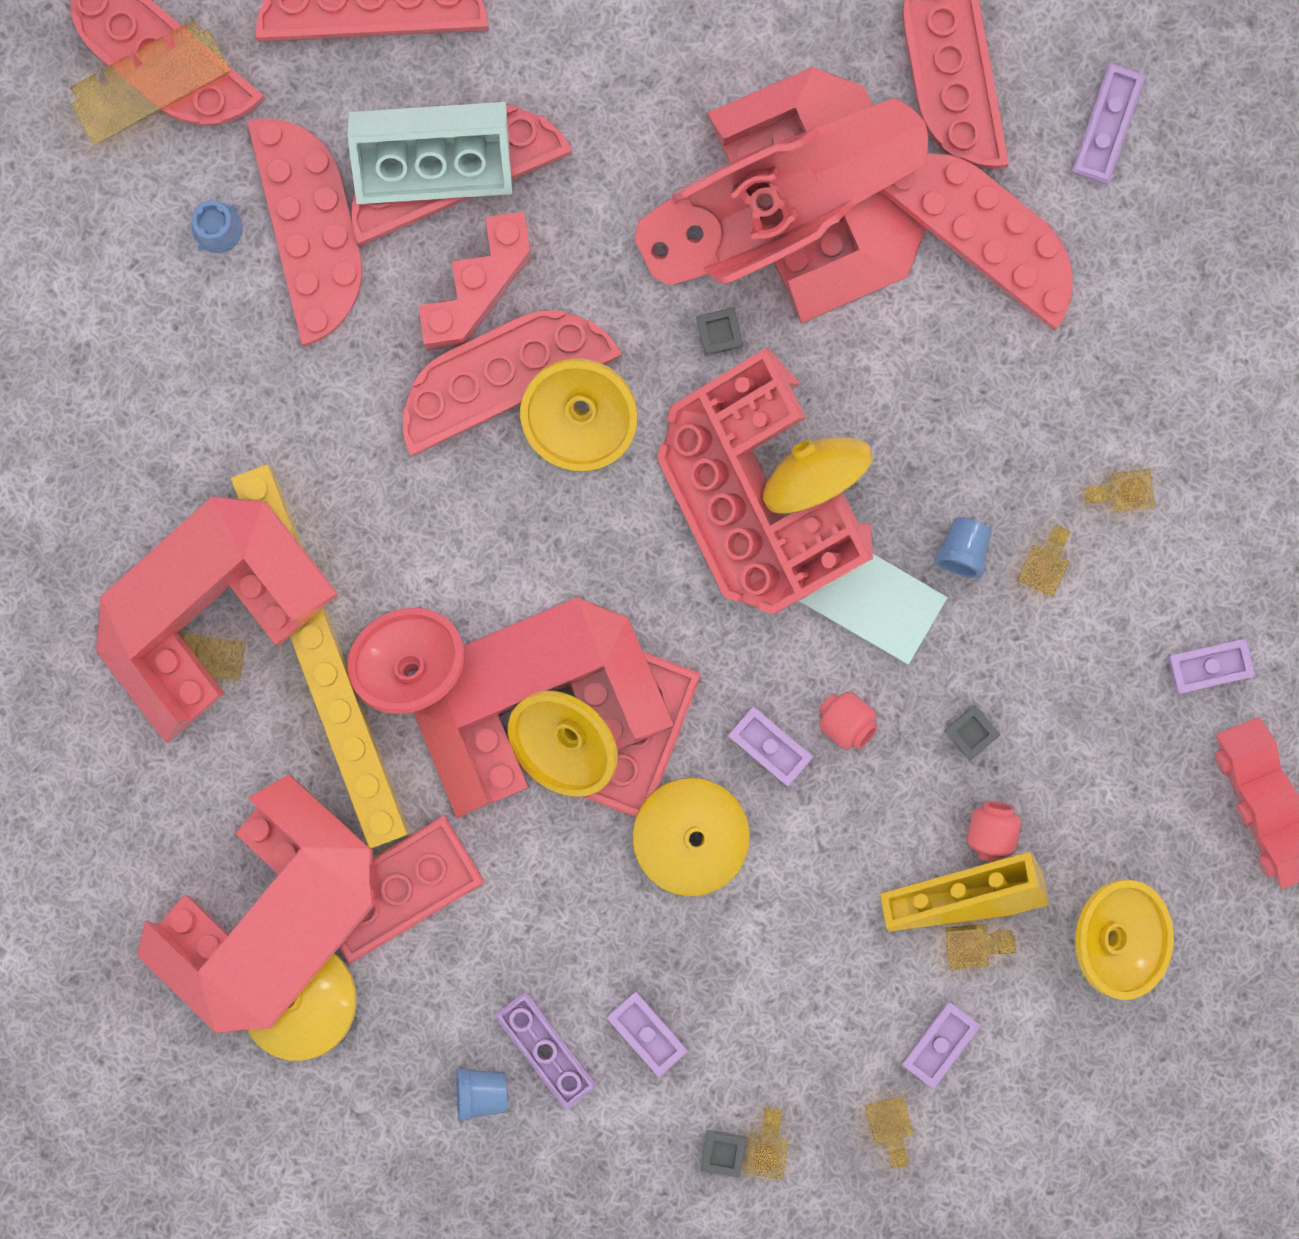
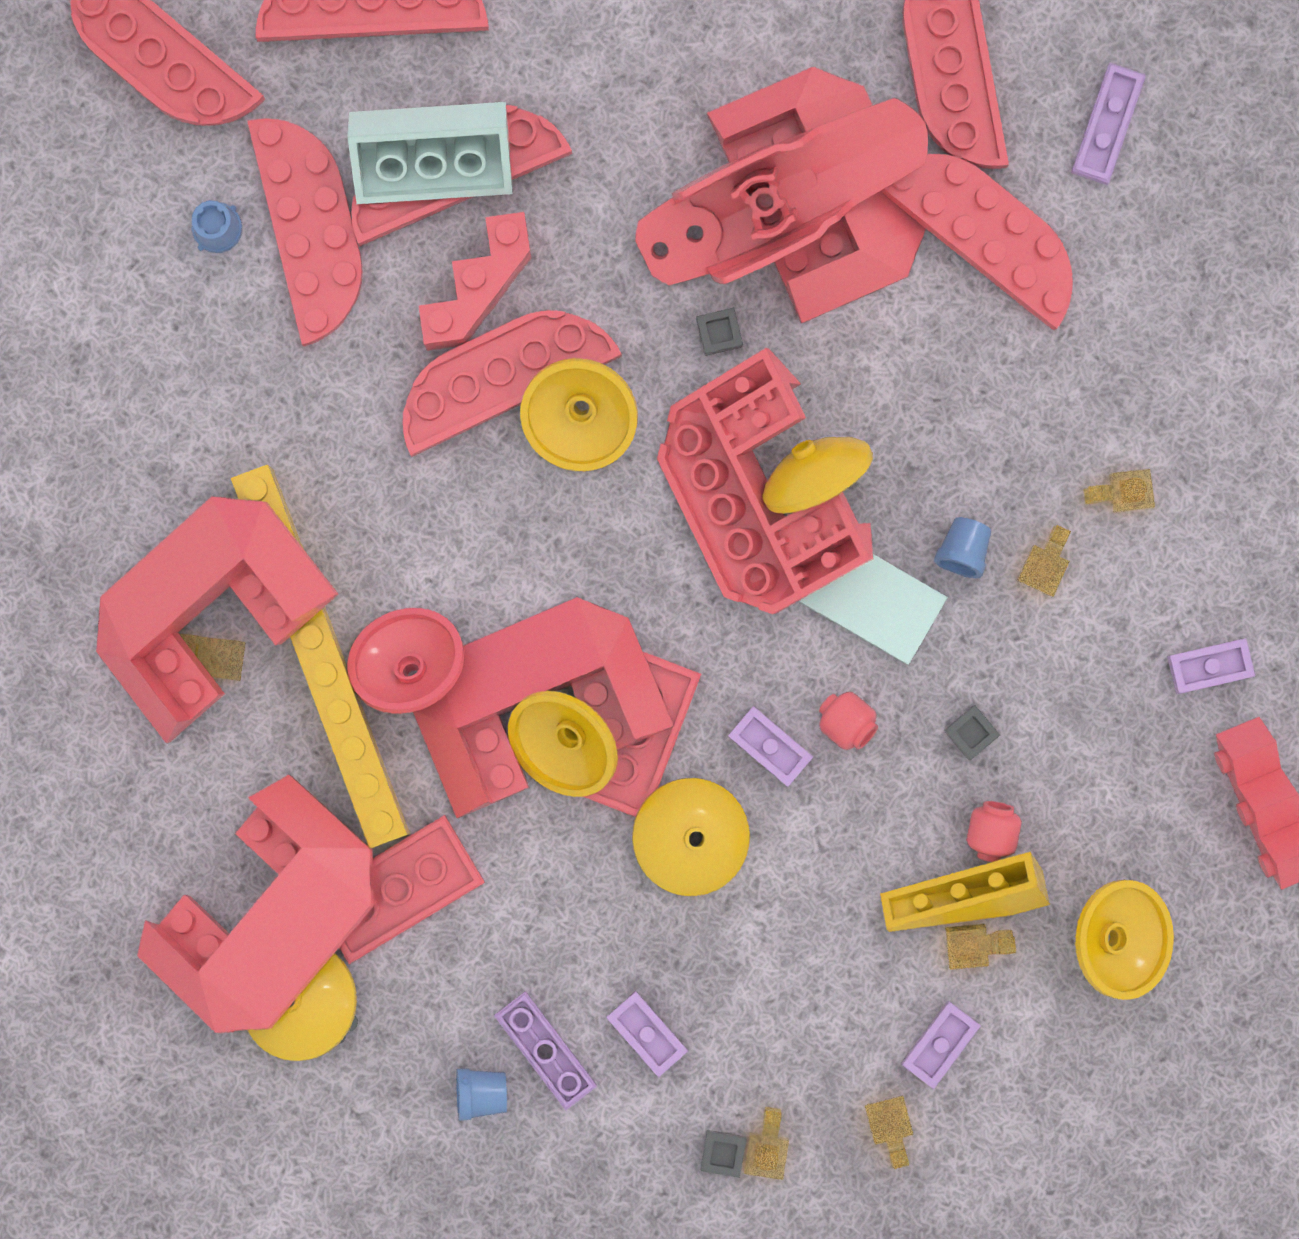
clear yellow windscreen [71,20,232,146] -> none

